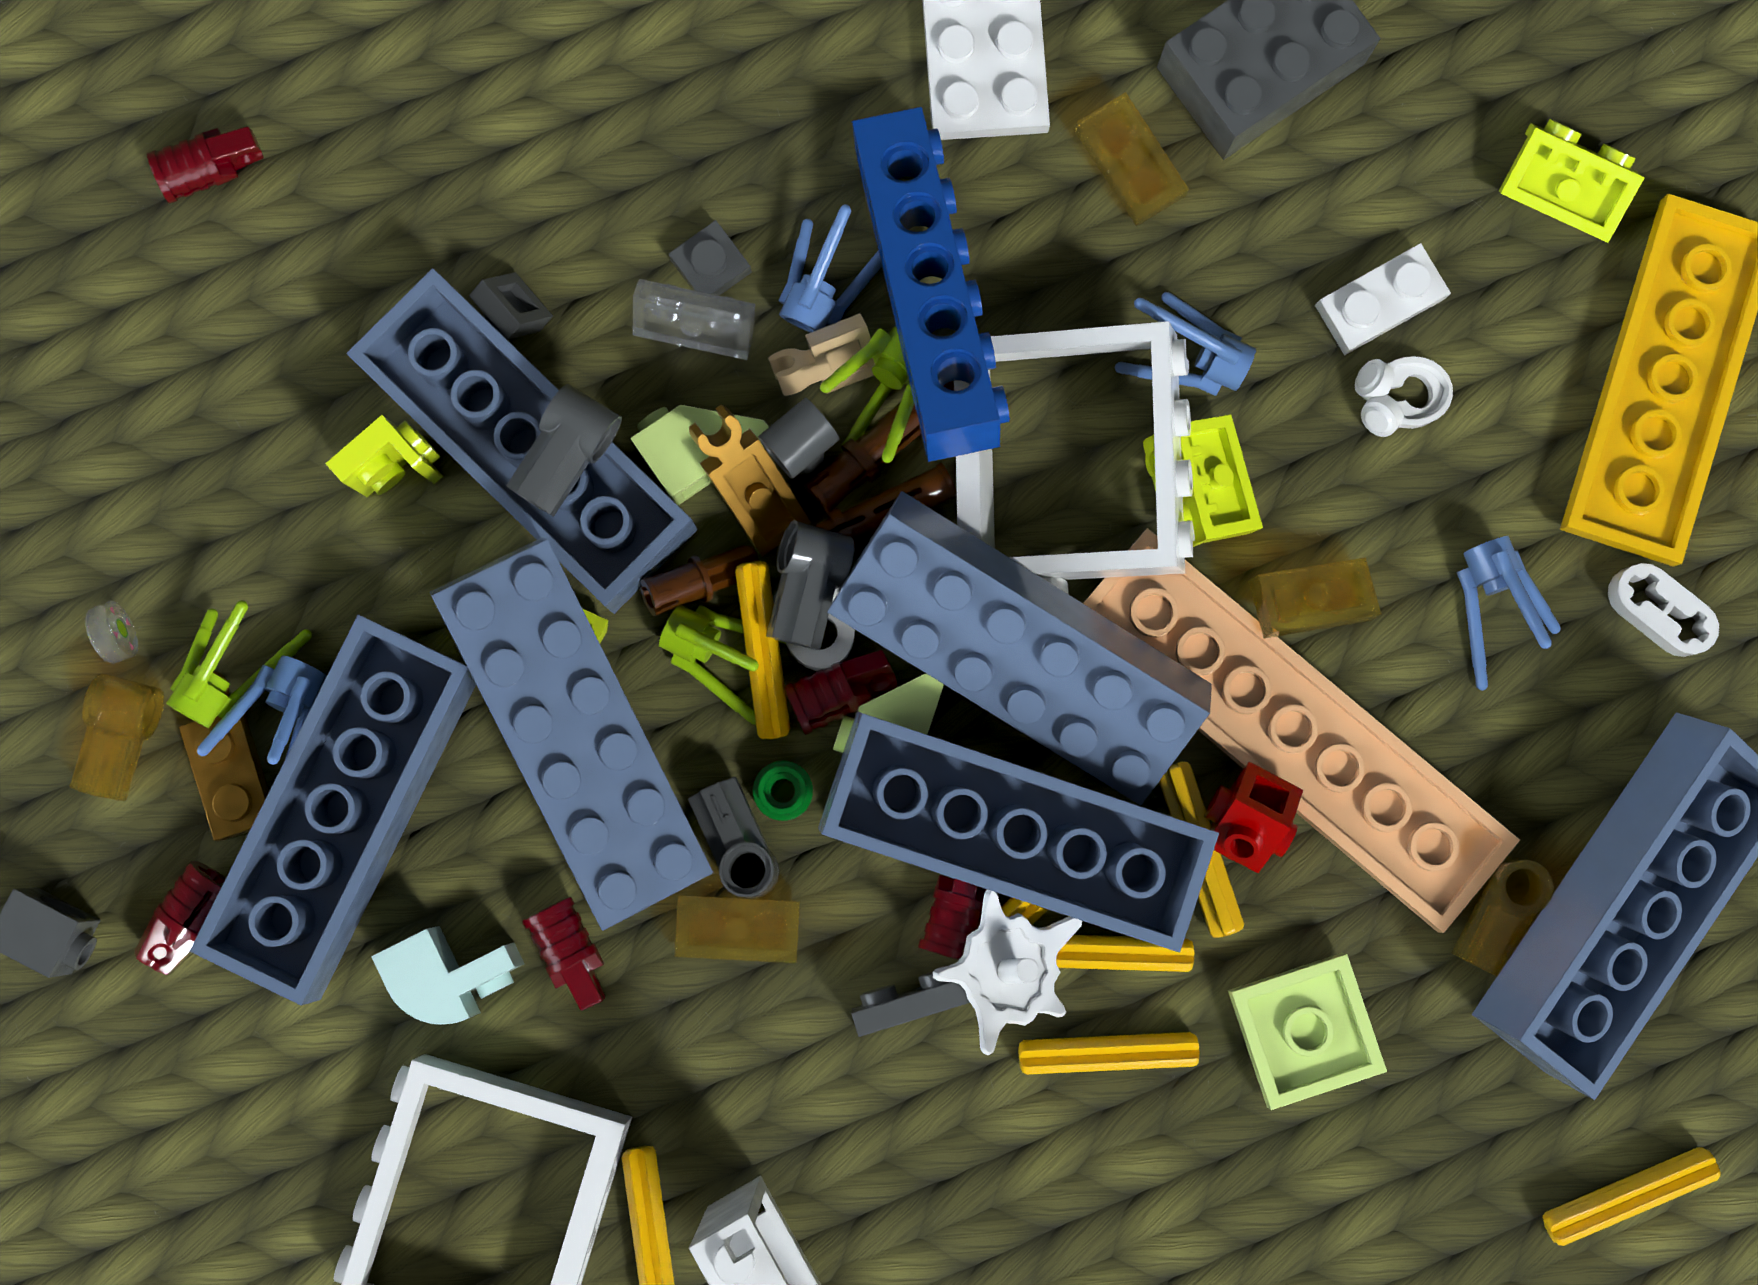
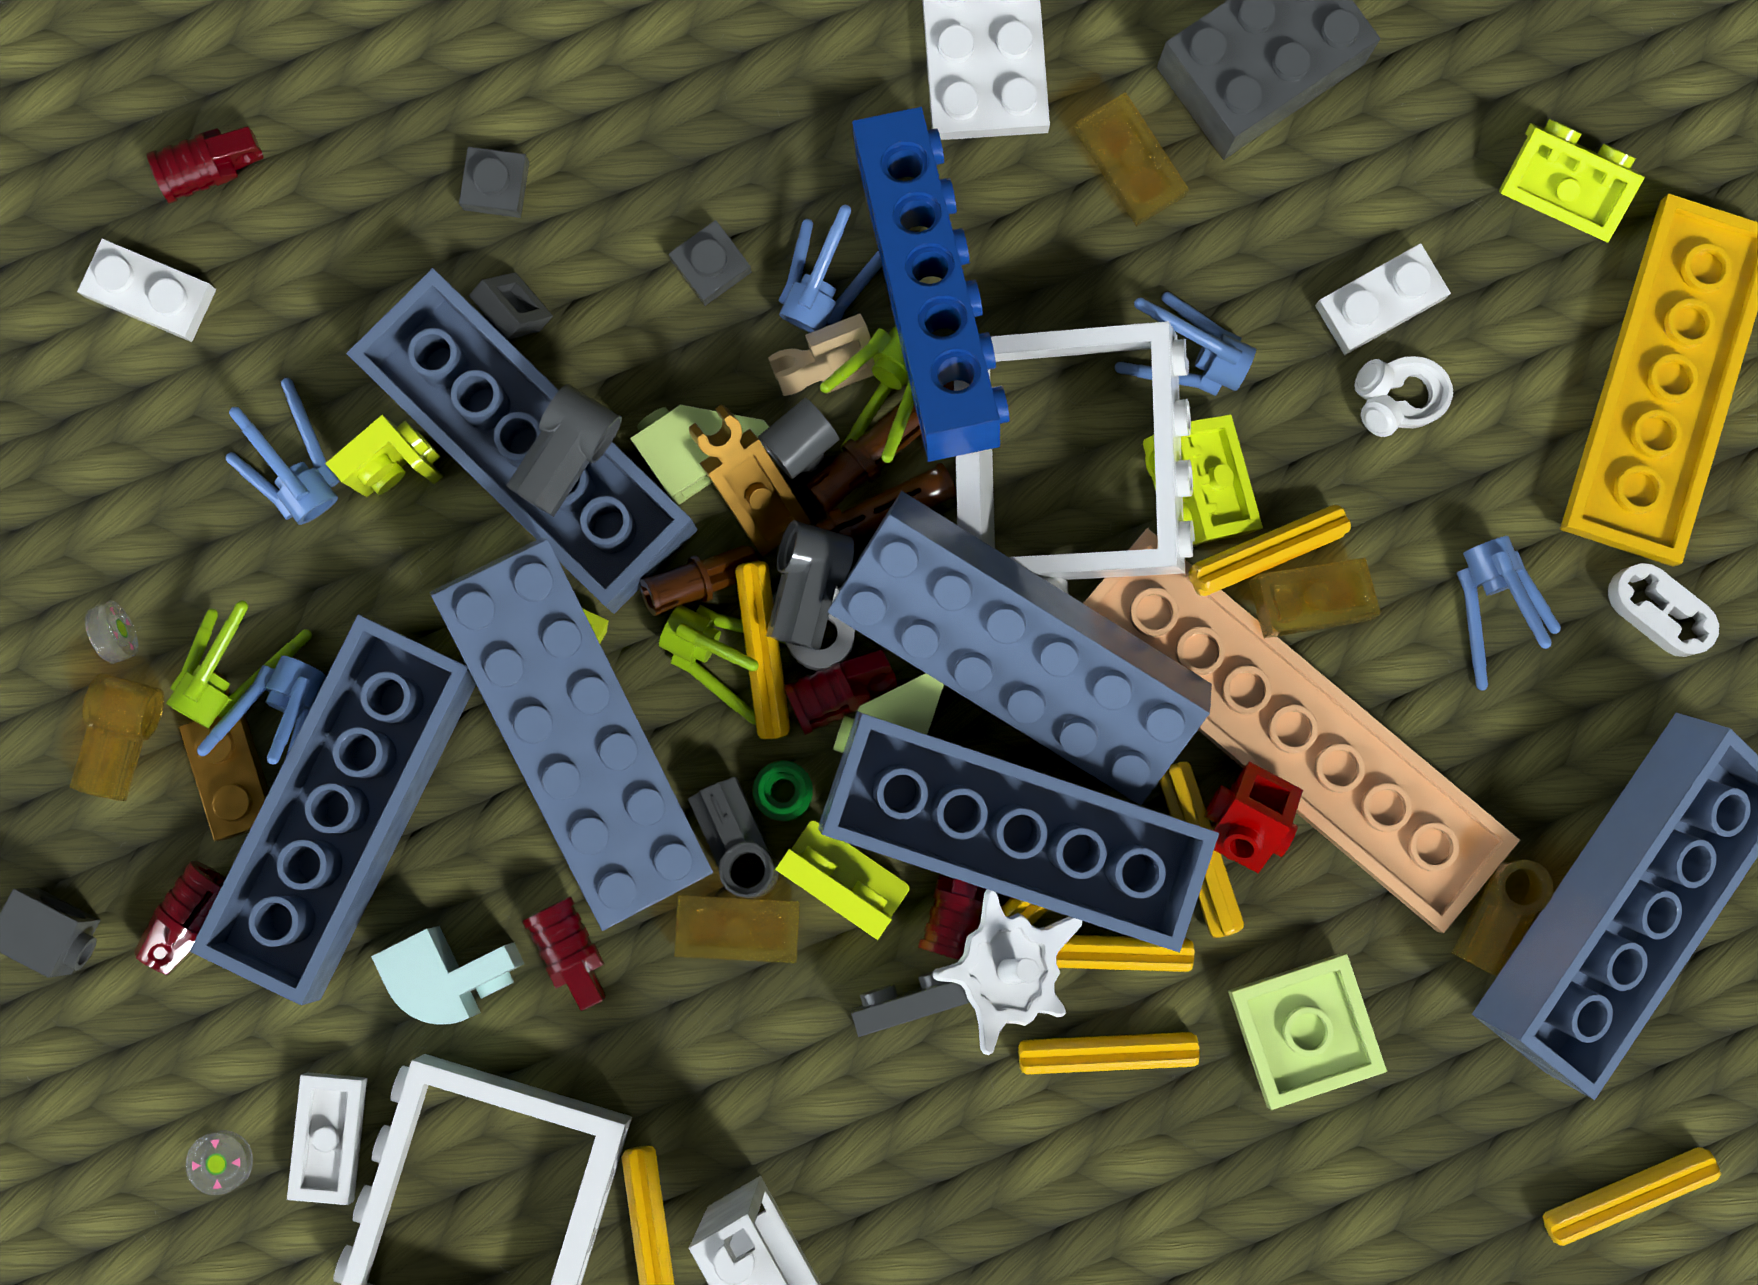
clear plate [633,279,755,360] -> none
none -> white plate [77,239,216,342]
none -> clear tile [186,1130,253,1195]
none -> medium blue plant [226,378,339,525]
none -> white plate [287,1072,367,1205]
none -> dark grey plate [459,147,530,218]
none -> neon yellow bracket [775,821,909,940]
none -> yellow axle [1188,504,1351,596]

